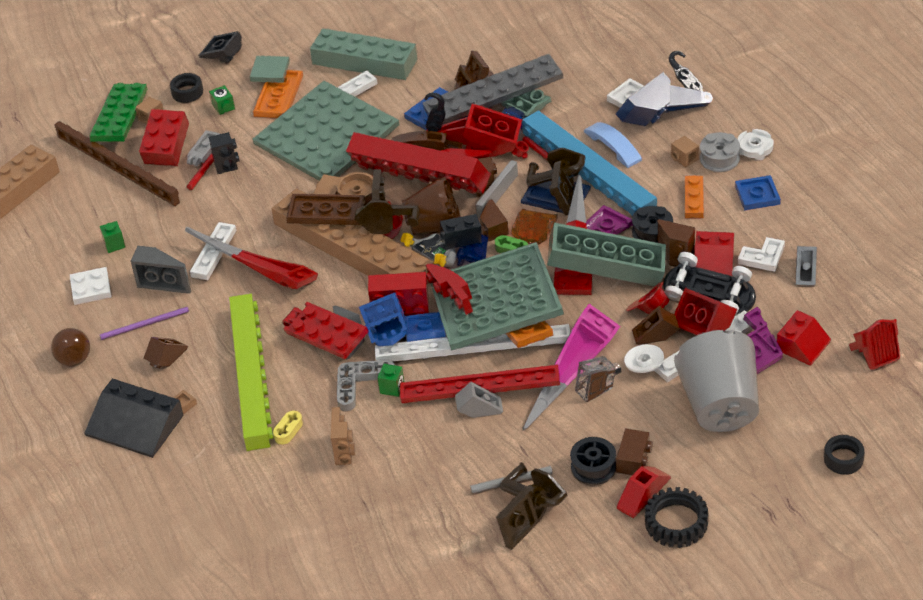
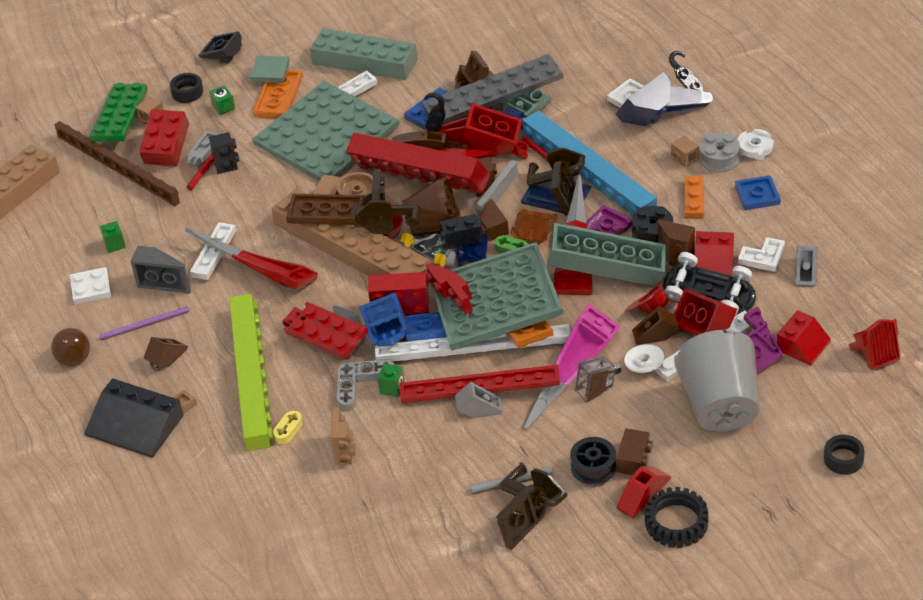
light blue slope [584,122,642,168] -> none

